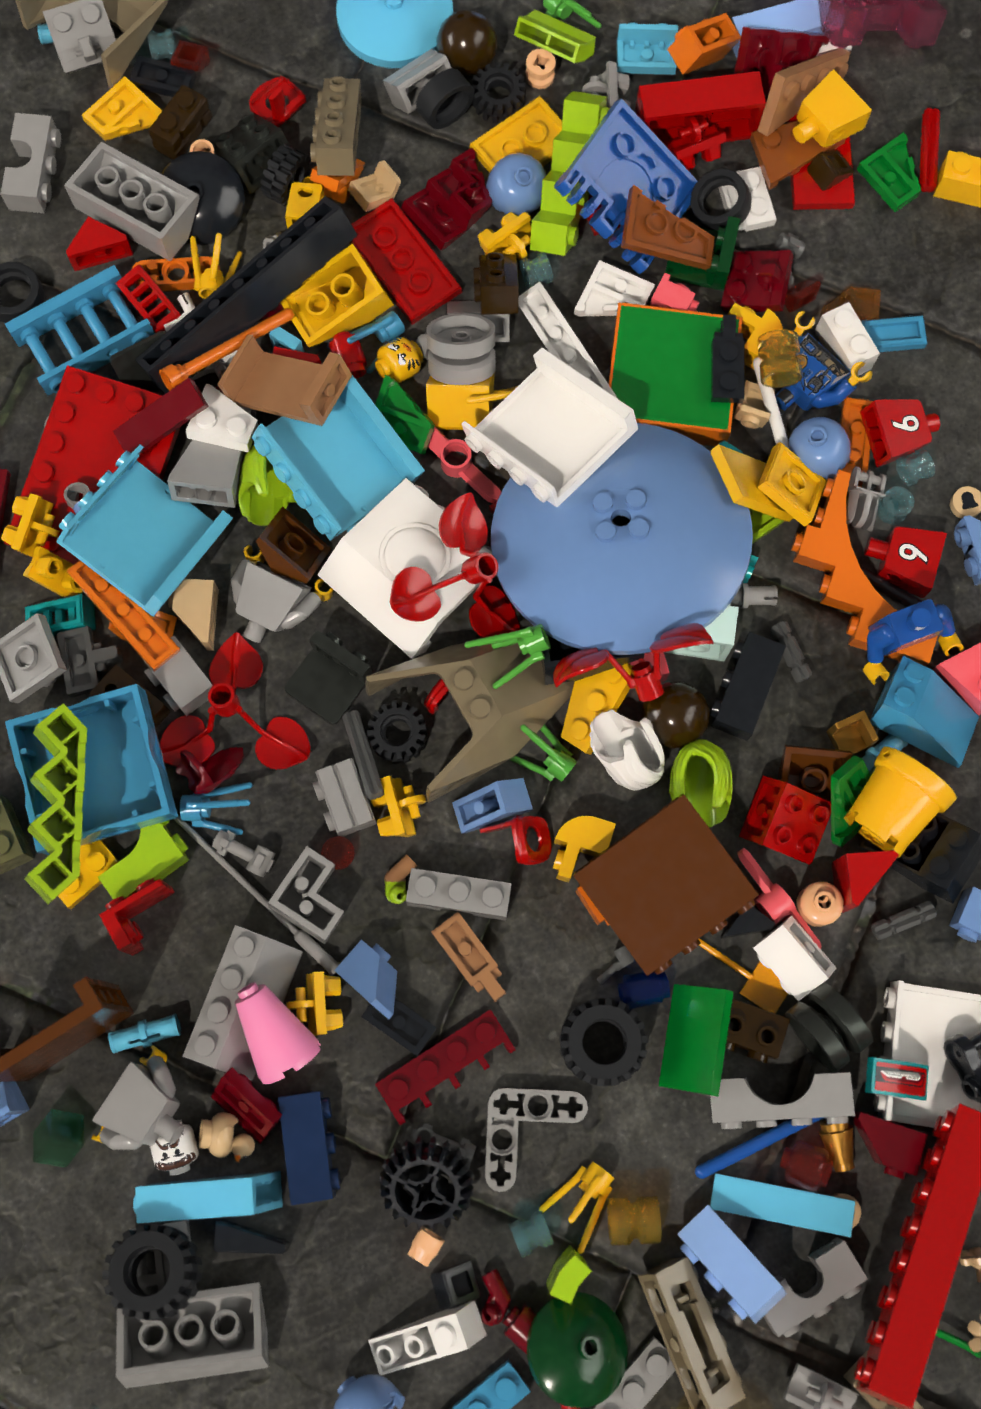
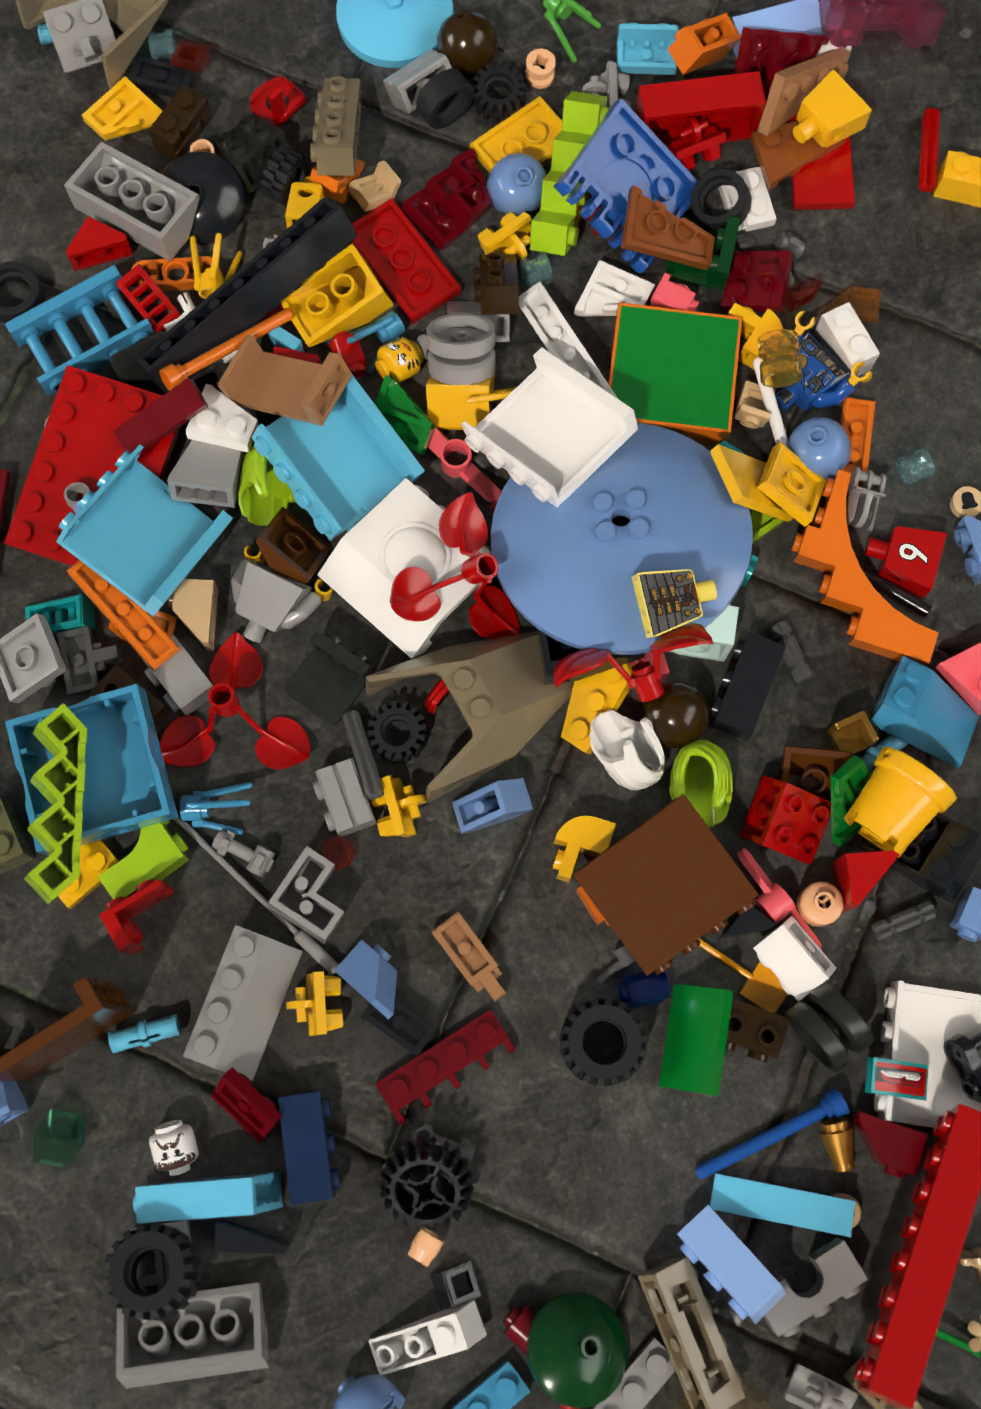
light grey arch [0,113,61,213] -> none
yellow hips [1,493,60,557] -> none
yellow hips [23,546,83,598] -> none
light grey torso [91,1045,184,1150] -> none
dark red piece [175,747,244,794] -> none
tan animal [199,1112,255,1162] -> none
bright pink cone [235,982,321,1084] -> none
arm [384,854,417,904] -> none
light grey arch [406,868,512,921] -> none
bright green plant [464,624,550,689] -> none
red piece [480,815,552,865] -> none
dark red arm [481,1268,511,1326] -> none
light grey beam [485,1088,588,1192] -> none
clear light blue wheel [509,1210,554,1258] -> none
bright green plant [510,724,577,782] -> none
lime piece [514,10,596,63] -> none
yellow plant [539,1161,614,1254] -> none
lime piece [546,1245,592,1304] -> none
clear yellow wheel [607,1196,661,1246] -> none
light grey arch [710,1072,855,1129] -> none
black hinge [711,315,744,403] -> none
light grey pin [731,583,778,608] -> none
clear red head [780,1140,834,1192] -> none
dark brown slope [807,149,854,191] -> none
green wing [857,132,921,213] -> none
red torso [860,399,940,467] -> none
dark azure tile [861,315,928,352] -> none
blue torso [863,599,964,685] -> none
clear light blue wheel [877,486,915,525] -> none
none -> torso [631,569,717,639]

